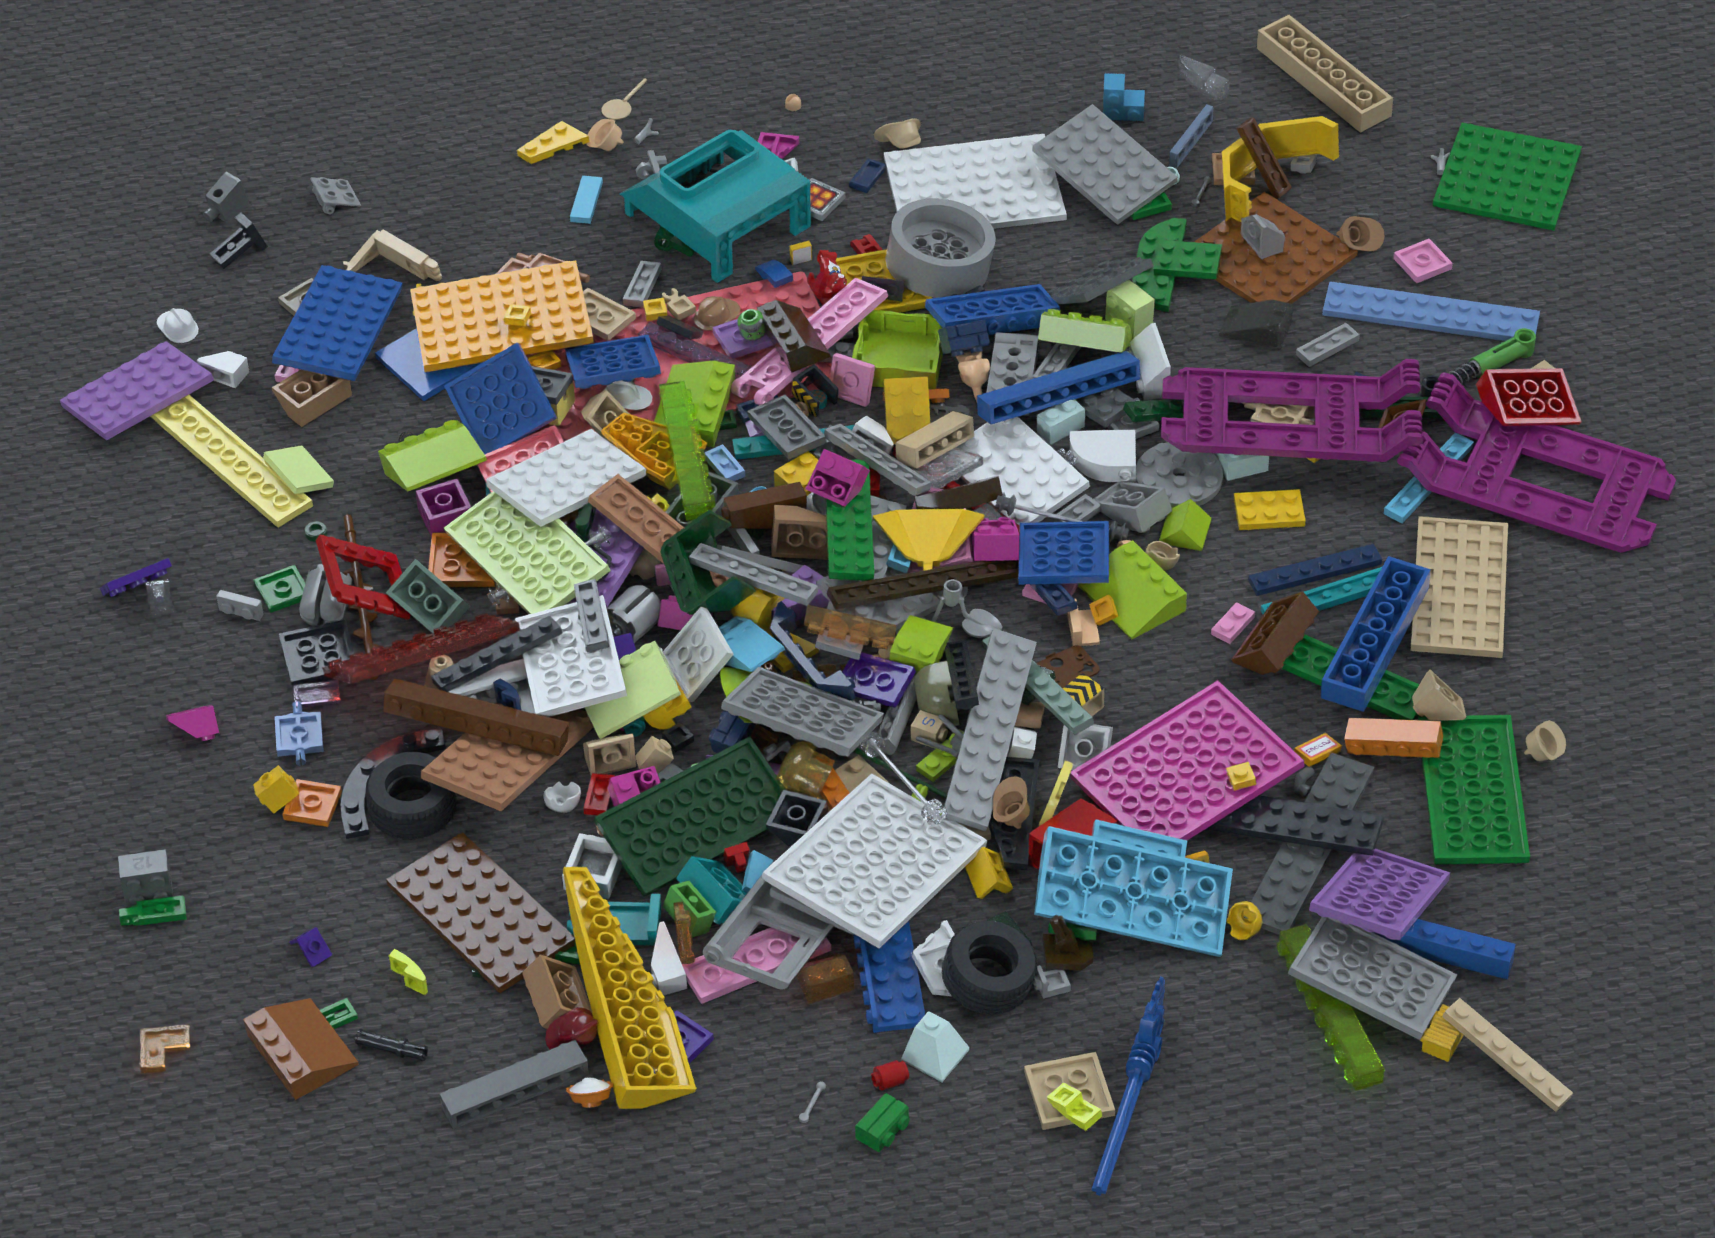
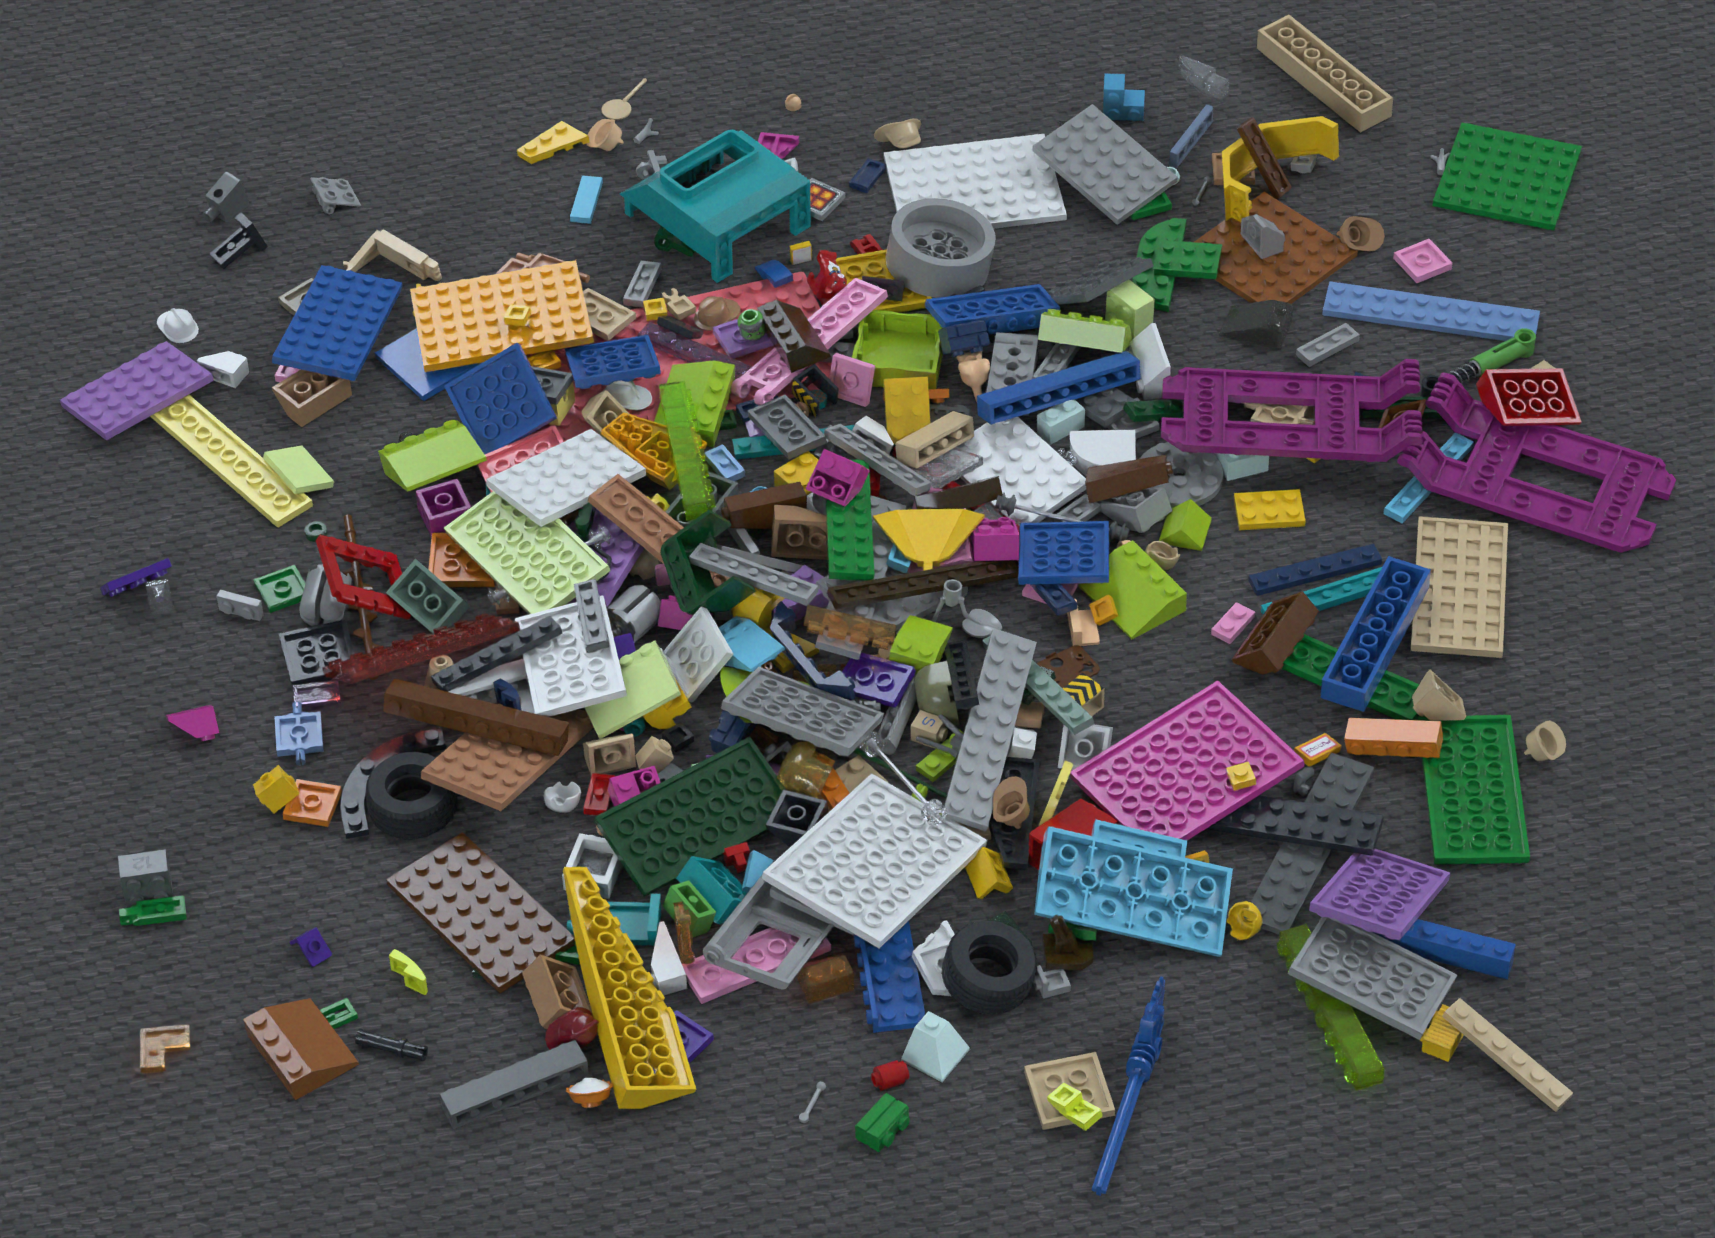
none -> reddish brown slope [1085,455,1173,503]

